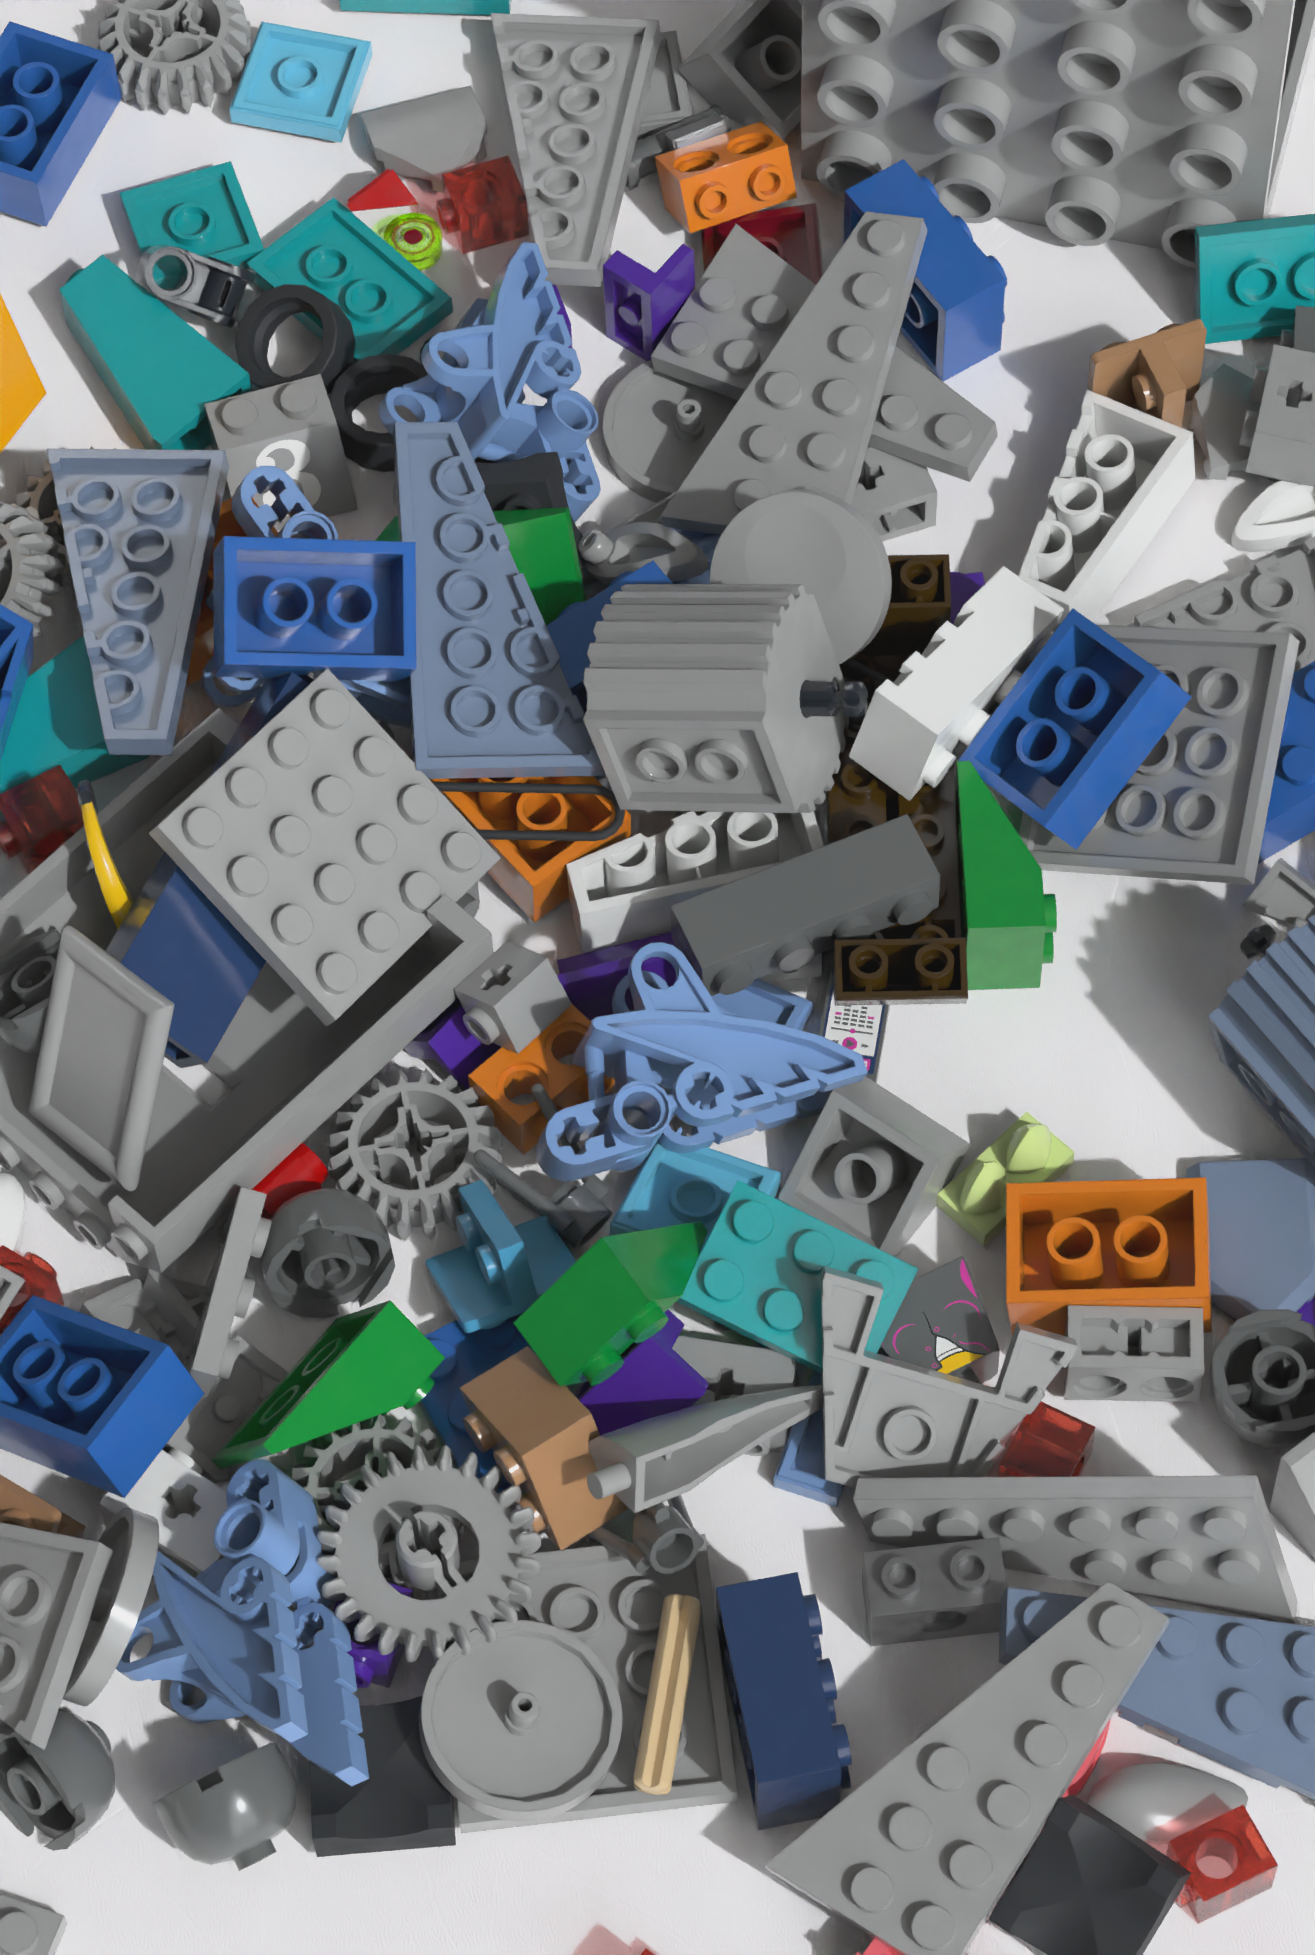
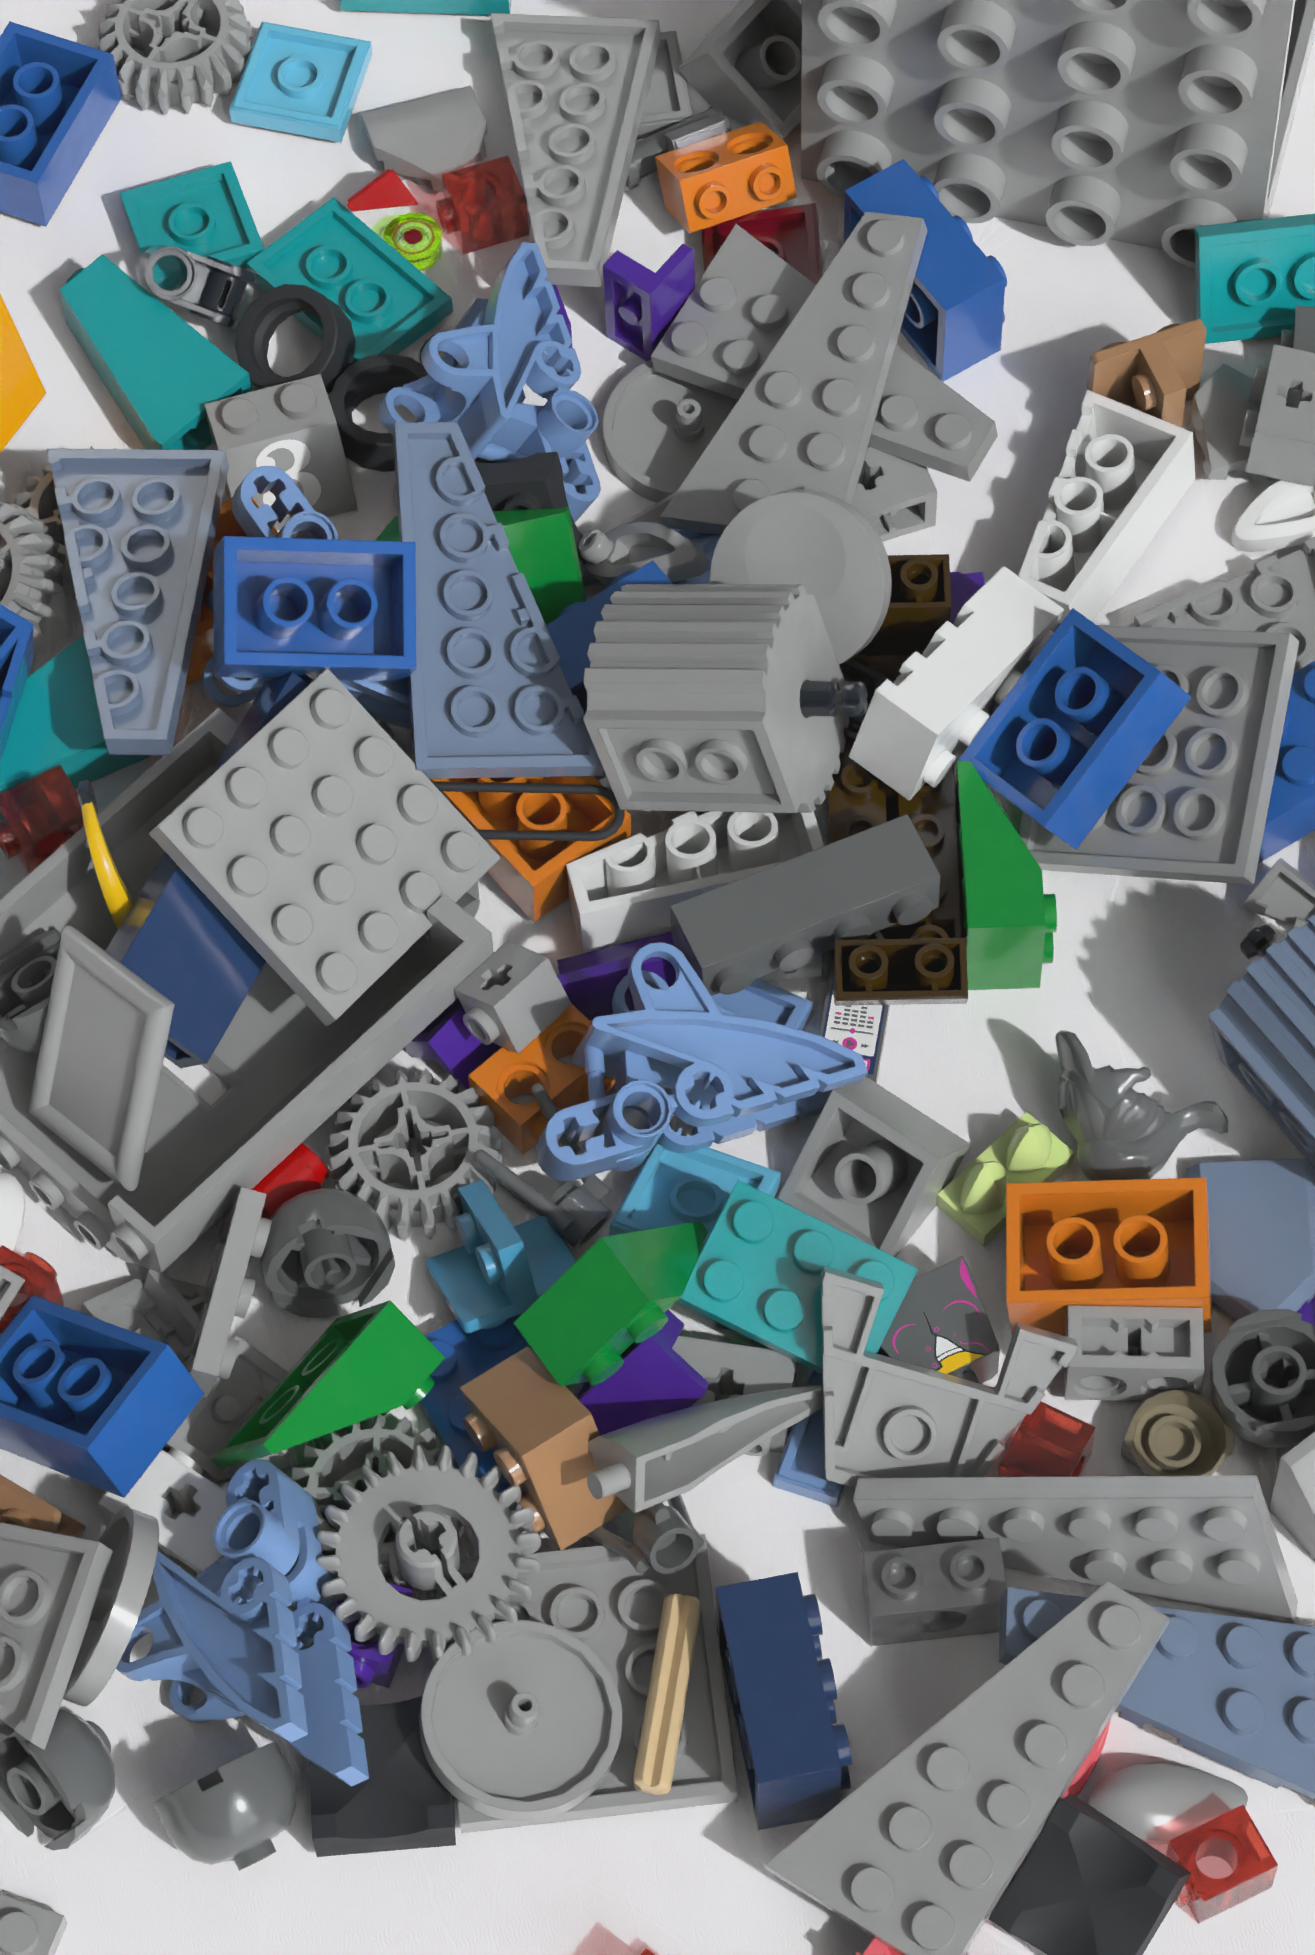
none -> dark grey piece [1055,1030,1228,1181]
none -> dark tan hat [1121,1390,1235,1476]

